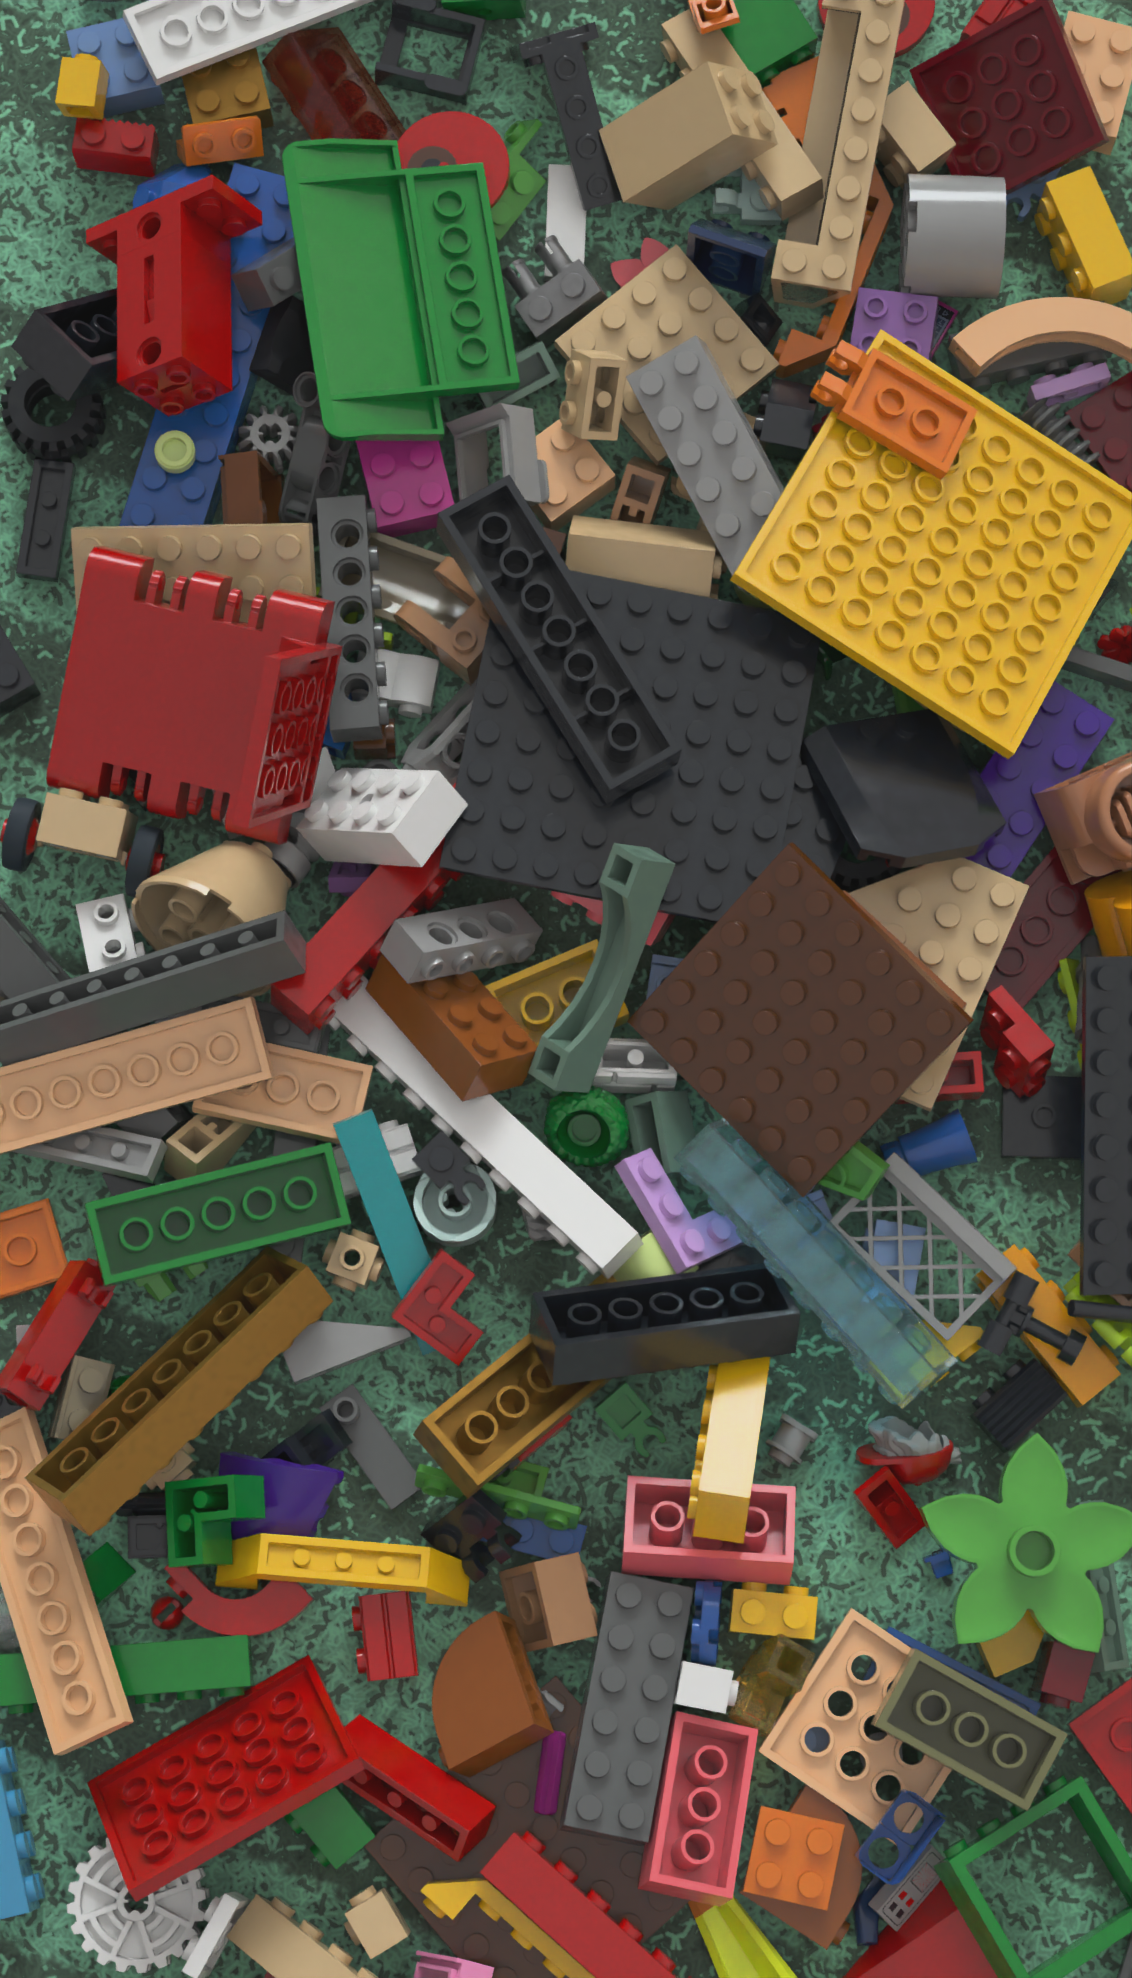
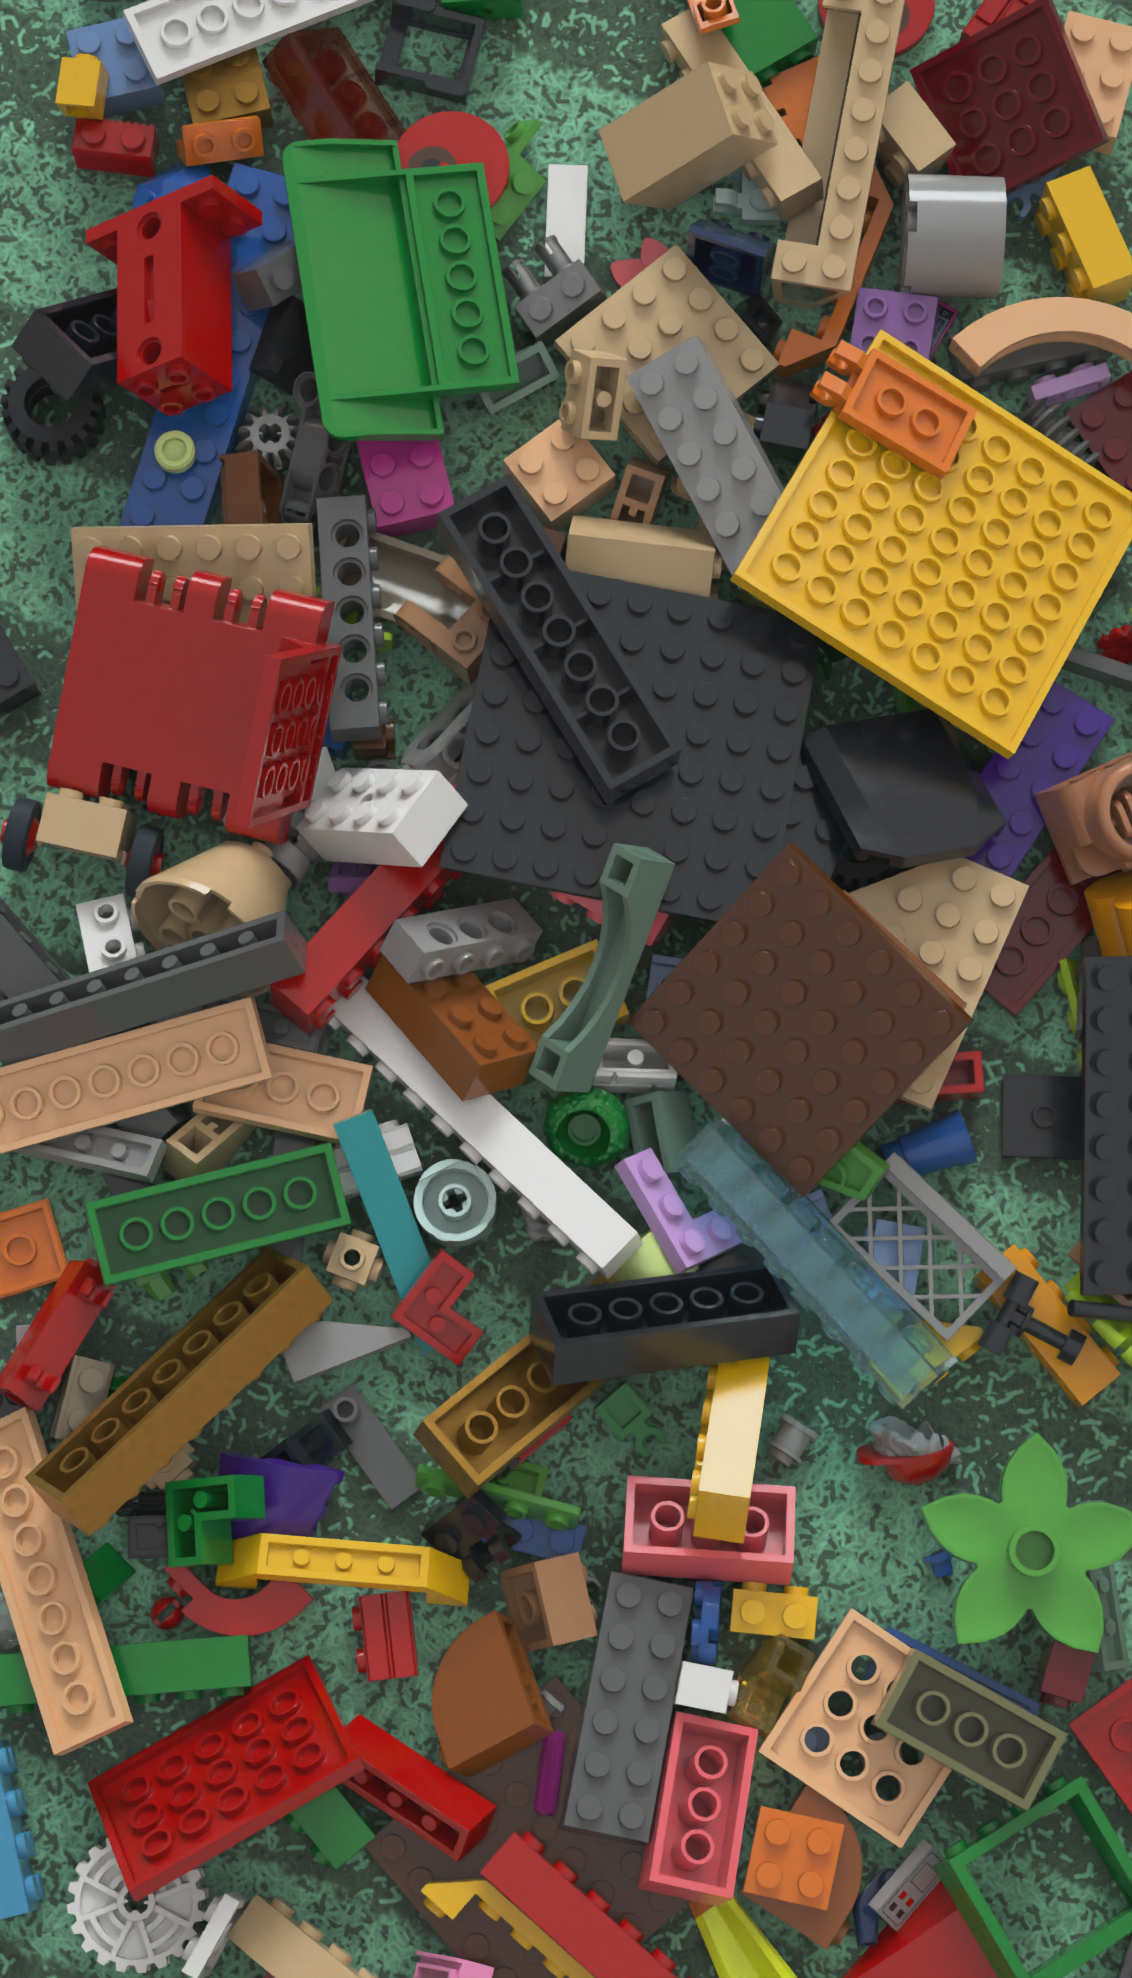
black plate [16,458,76,582] -> none
tan brick [344,1885,411,1959] -> none
white brick [351,648,440,718] -> none
black plate [412,1131,486,1206] -> none
light grey piece [445,403,549,507] -> none
black bracket [509,22,622,211] -> none
red slope [853,1465,925,1549] -> none
blue piece [855,1789,946,1885] -> none
black brick [970,1358,1068,1453] -> none
yellow slope [976,1610,1044,1678] -> none
red plate [979,985,1055,1098] -> none

